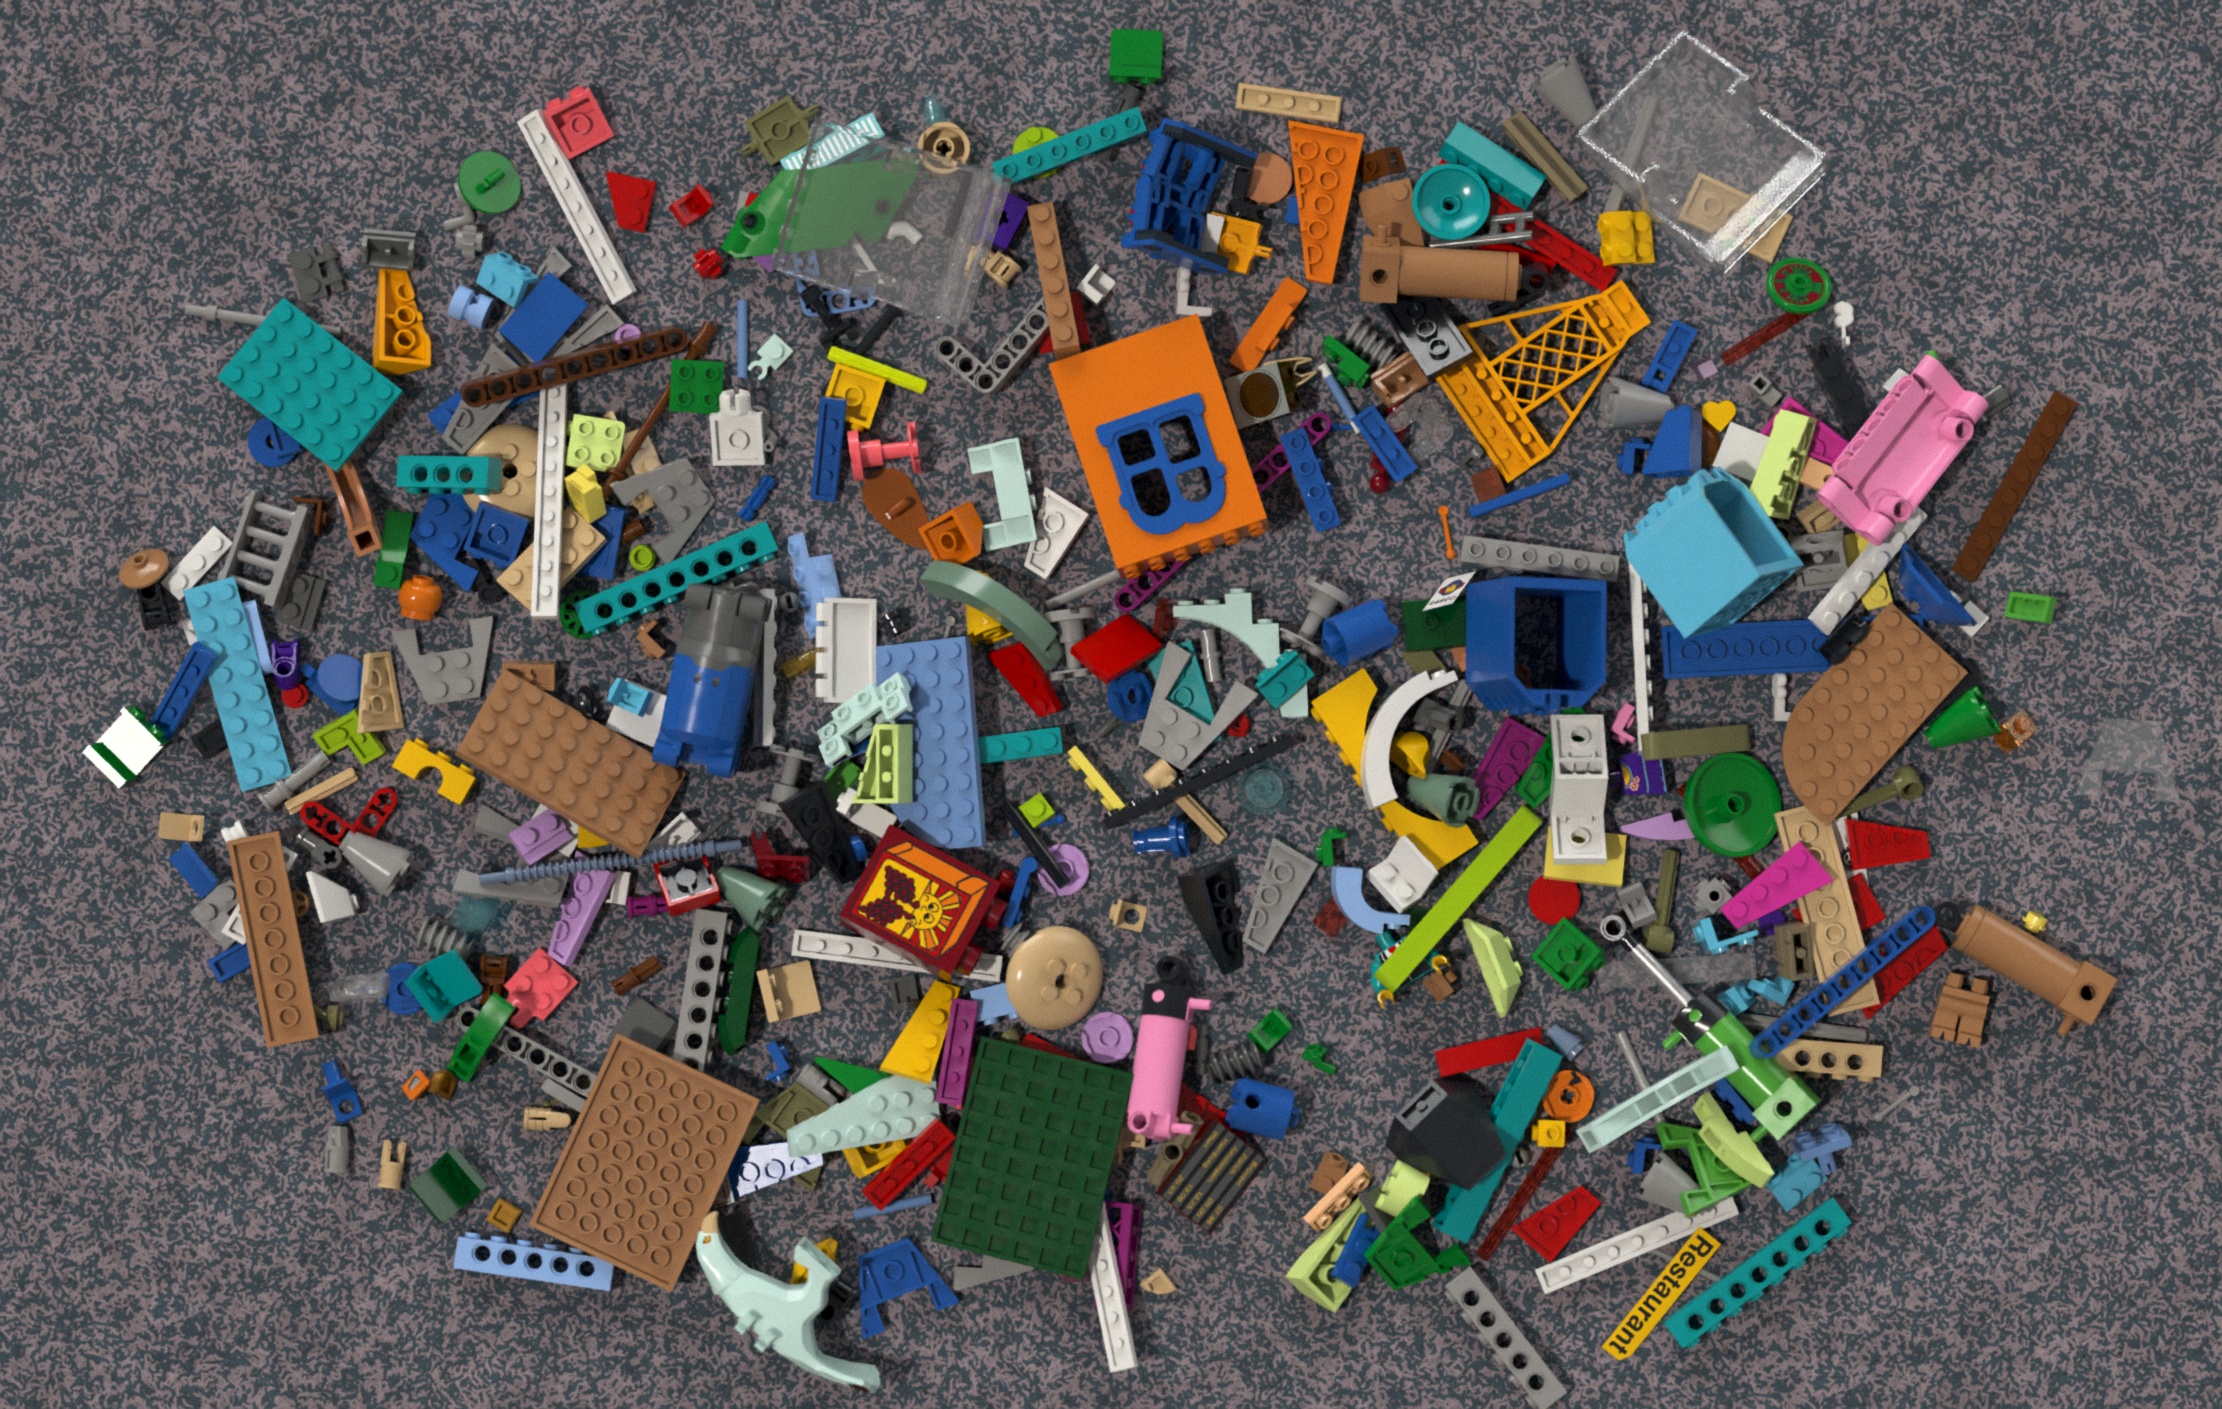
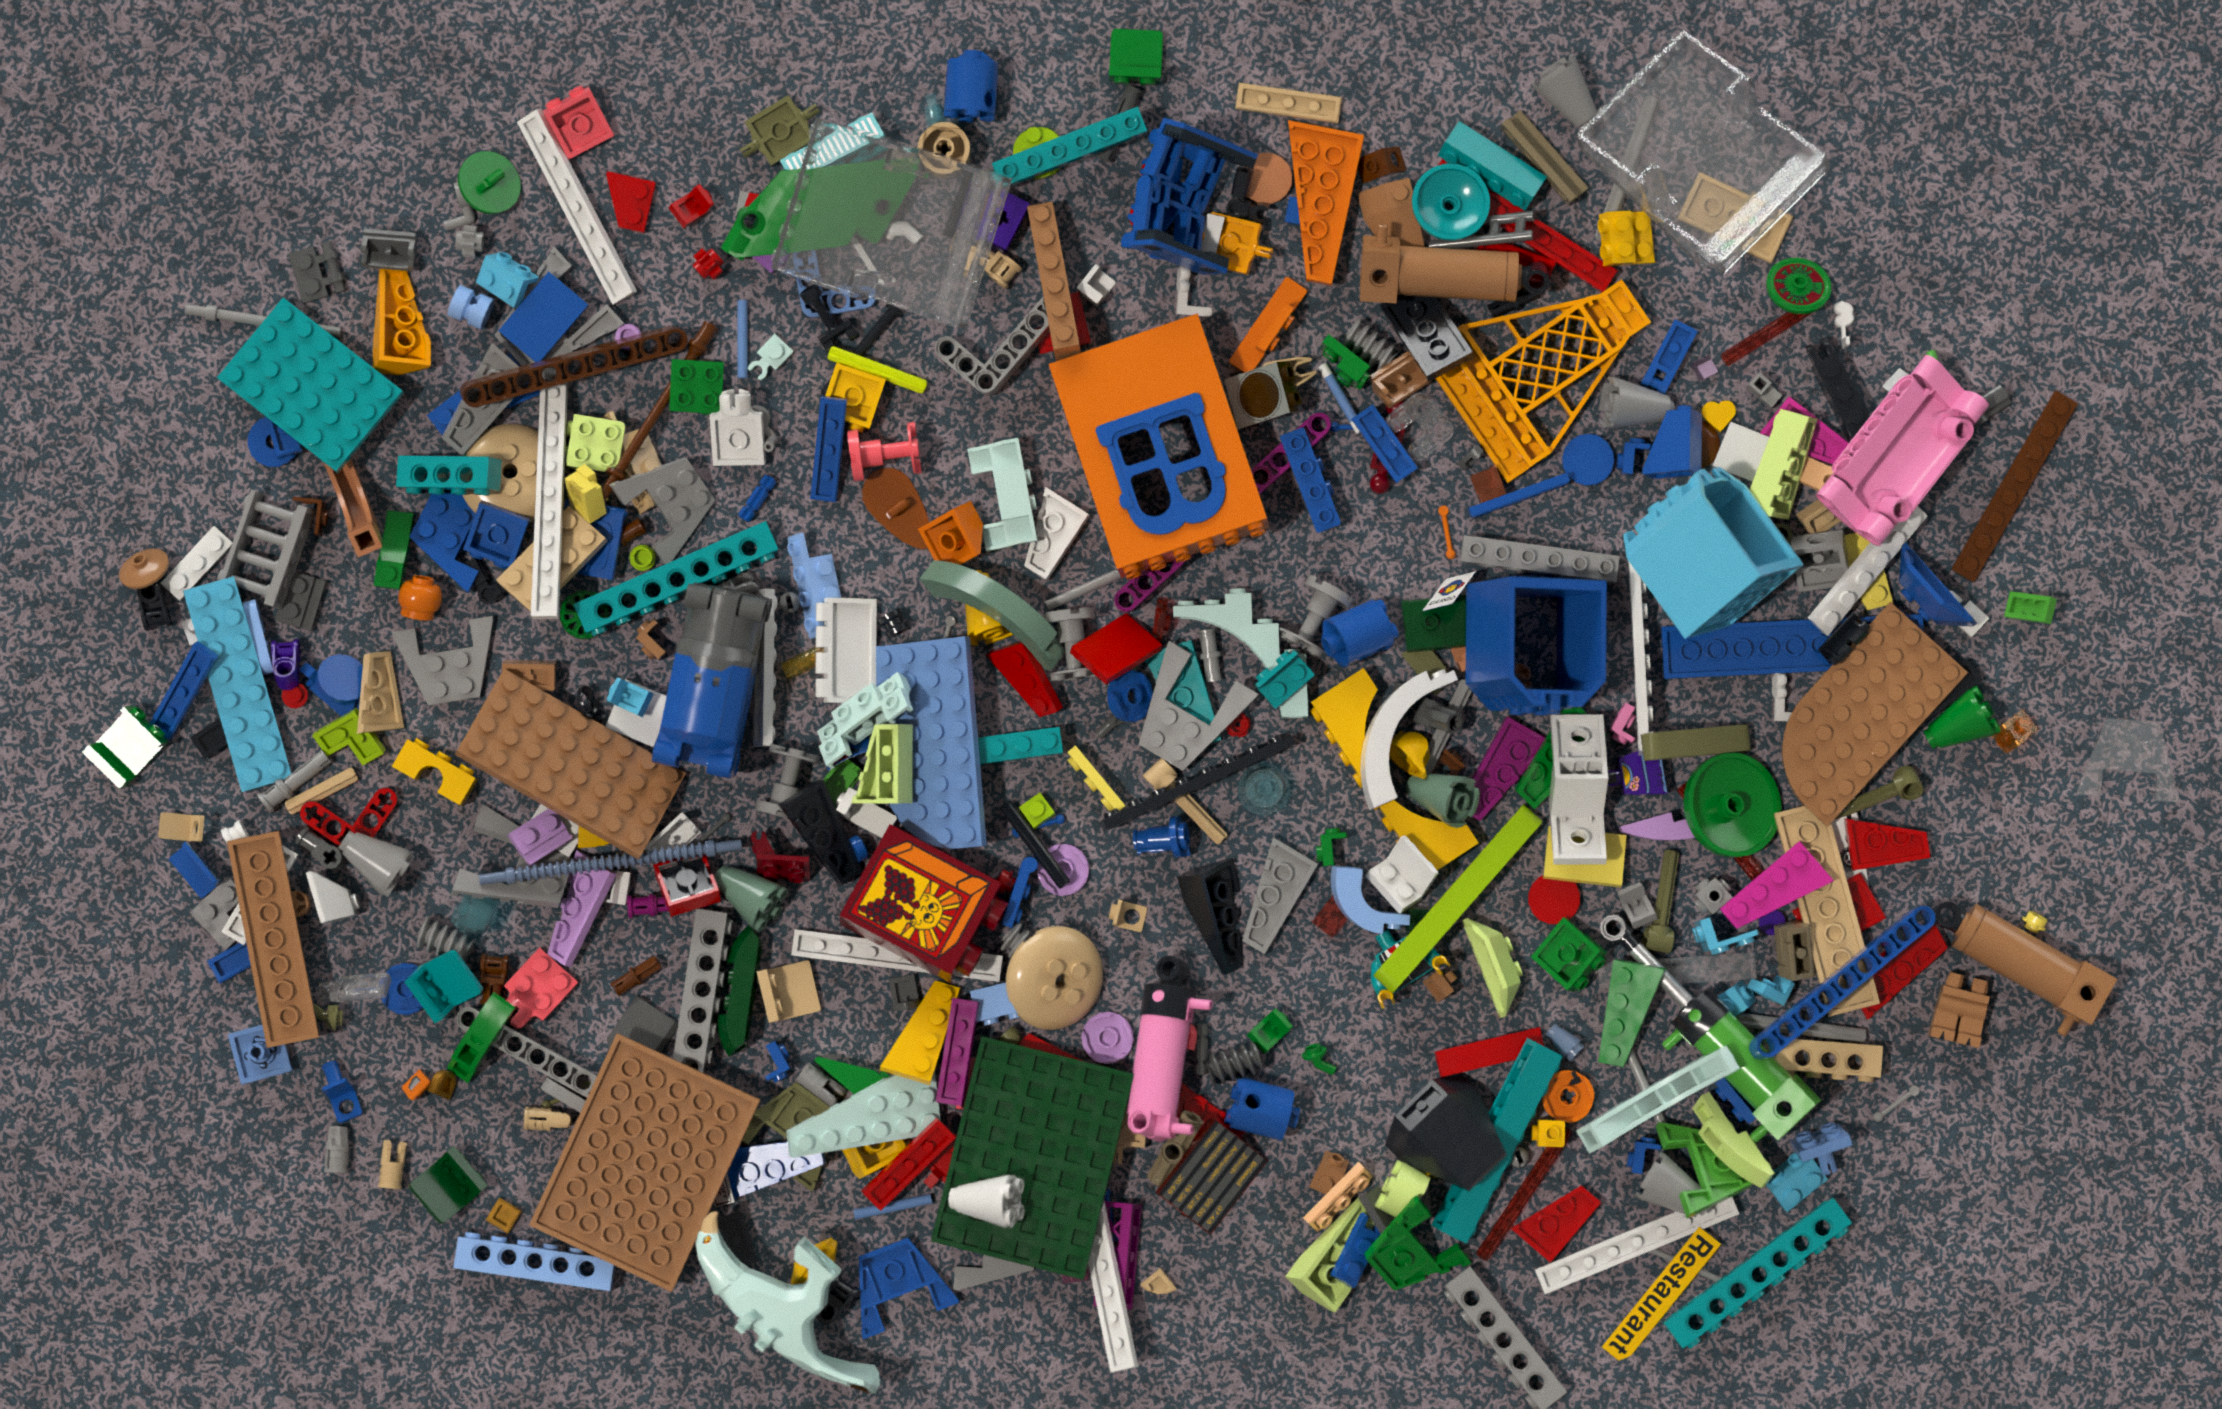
none -> medium blue plate [228,1025,293,1085]
none -> blue cylinder [943,50,998,123]
none -> white cone [949,1175,1024,1228]
none -> blue tile [1562,434,1614,486]
none -> green wing [1598,959,1667,1067]

